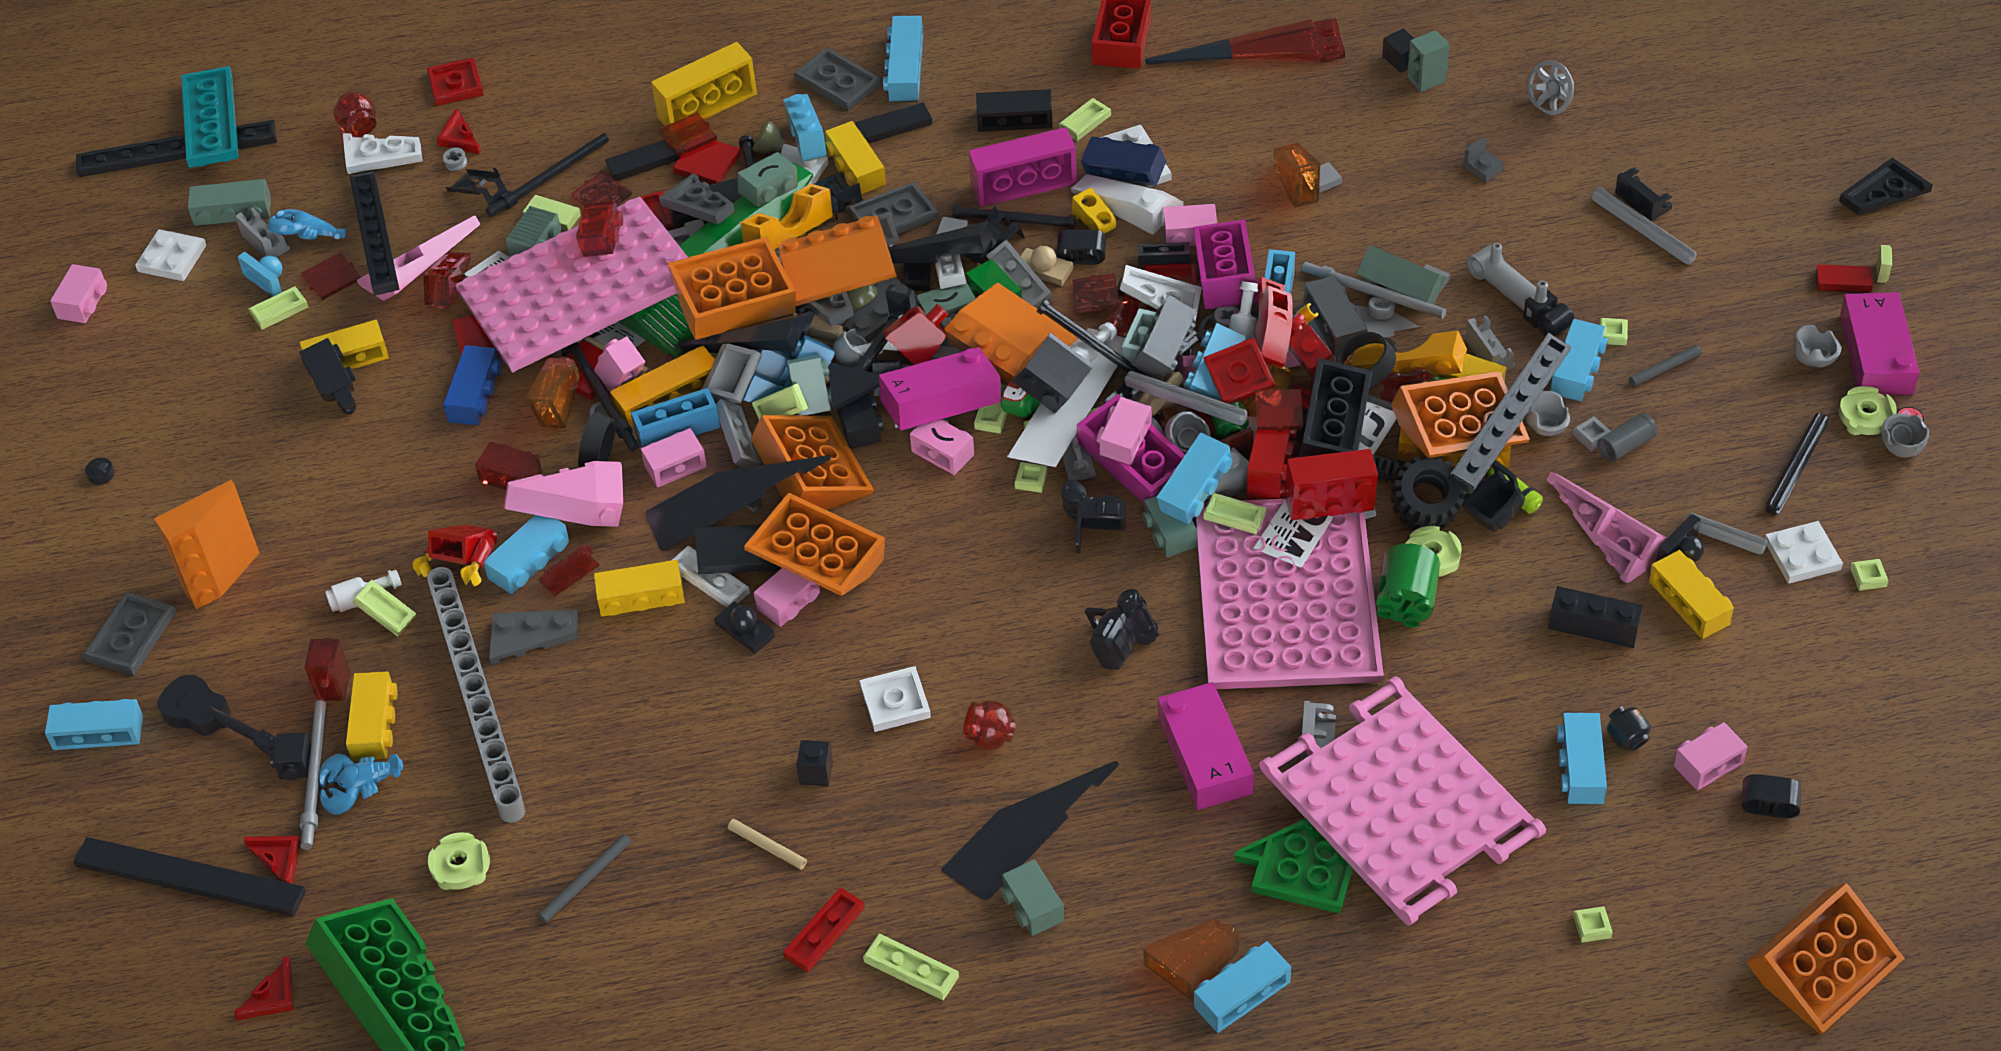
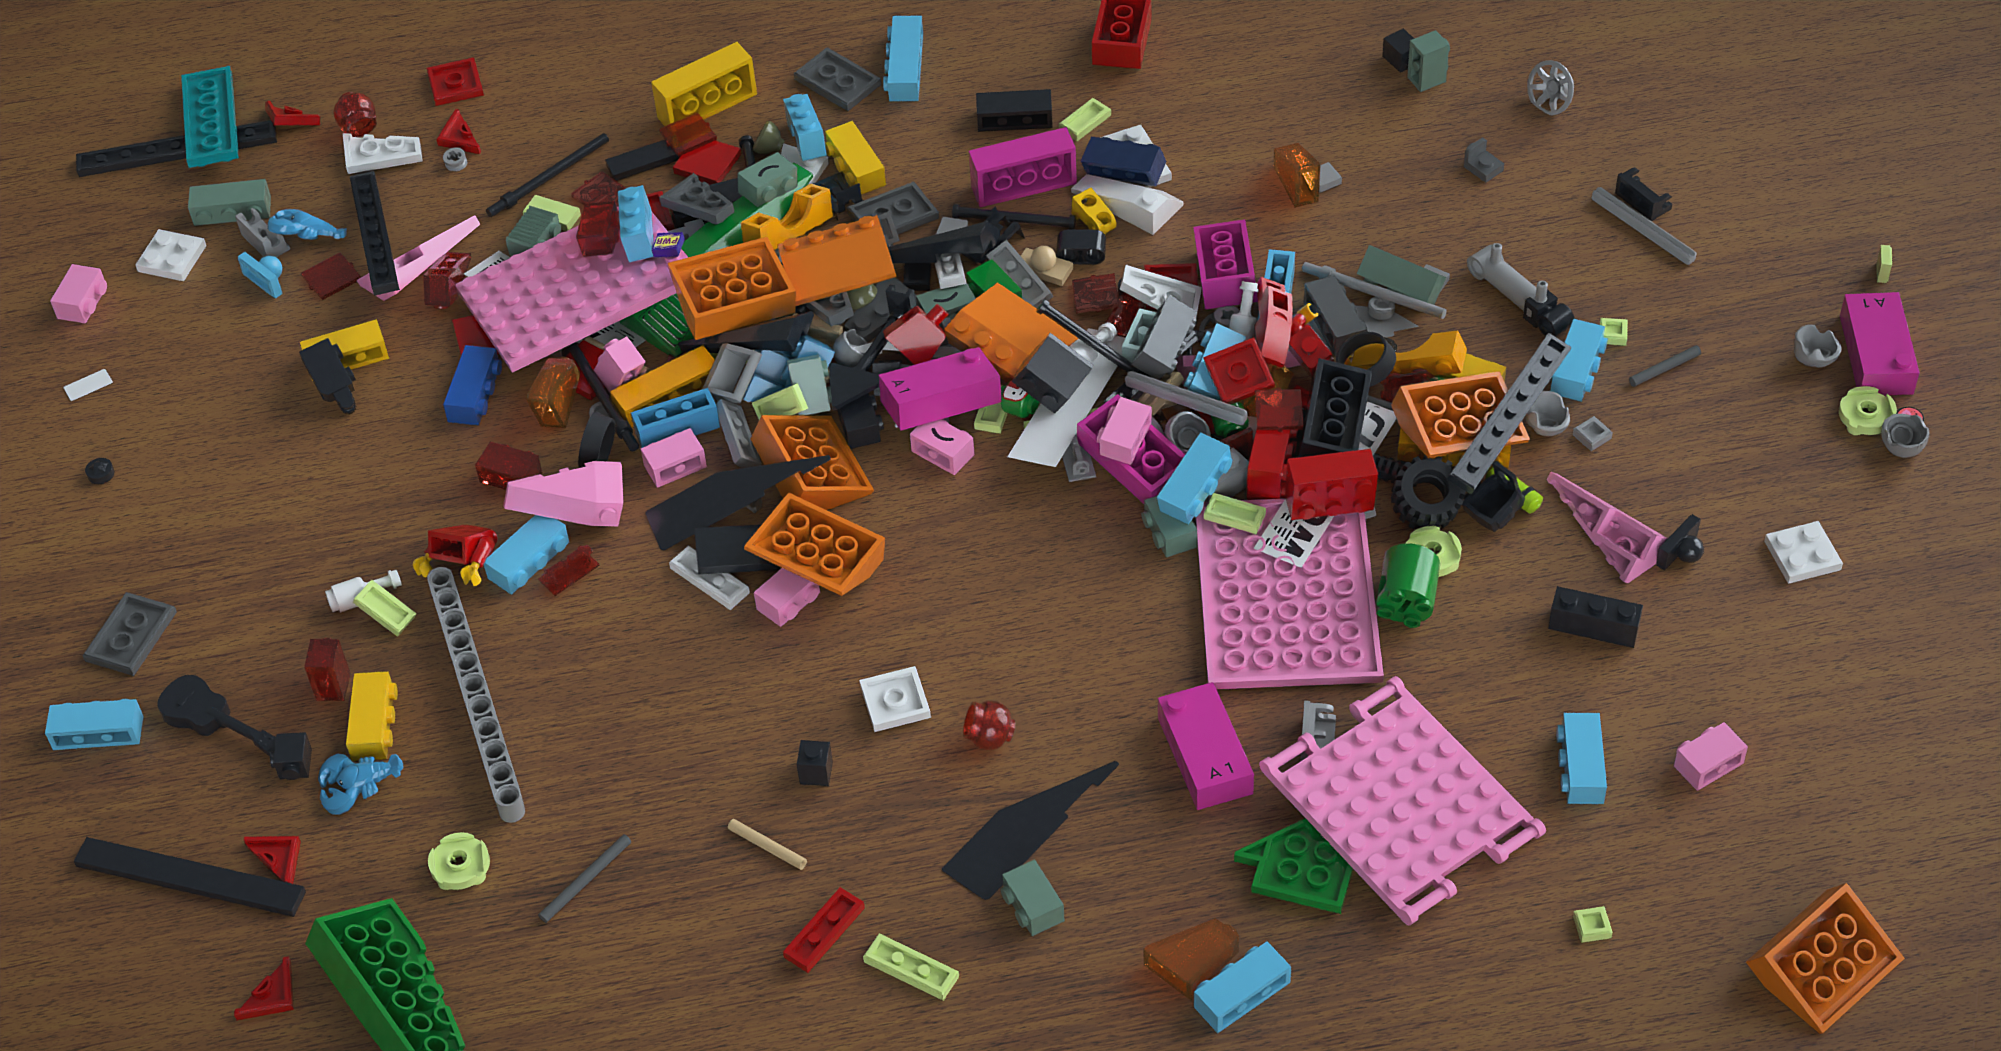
orange slope [154,479,259,610] -> none
yellowish green tile [249,286,308,330] -> none
light grey bar [299,700,326,850] -> none
black piece [445,168,508,207] -> none
dark grey wing [489,609,579,666] -> none
yellow brick [594,560,685,617] -> none
black tile [714,601,775,654] -> none
black tile [854,102,932,143] -> none
yellowish green tile [1015,462,1048,493] -> none
black piece [1061,479,1126,553] -> none
black piece [1085,589,1160,670] -> none
black plate [1137,242,1191,265] -> none
clear red plate [1145,18,1345,65] -> none
bright pink brick [1163,204,1217,246] -> none
light grey hinge [1465,316,1515,371] -> none
dark grey pin [1597,412,1658,463] -> none
black head [1606,706,1651,751] -> none
yellow brick [1649,550,1734,640] -> none
light grey axle [1685,512,1767,555] -> none
black beam [1742,774,1801,818] -> none
black axle [1765,413,1829,515] -> none
red tile [1816,264,1873,292] -> none
black wing [1839,157,1933,215] -> none
yellowish green tile [1850,559,1888,591] -> none
none -> white sticker [63,369,113,401]
none -> red tile [265,101,320,125]
none -> medium azure brick [618,185,654,262]
none -> dark purple tile [651,232,685,257]

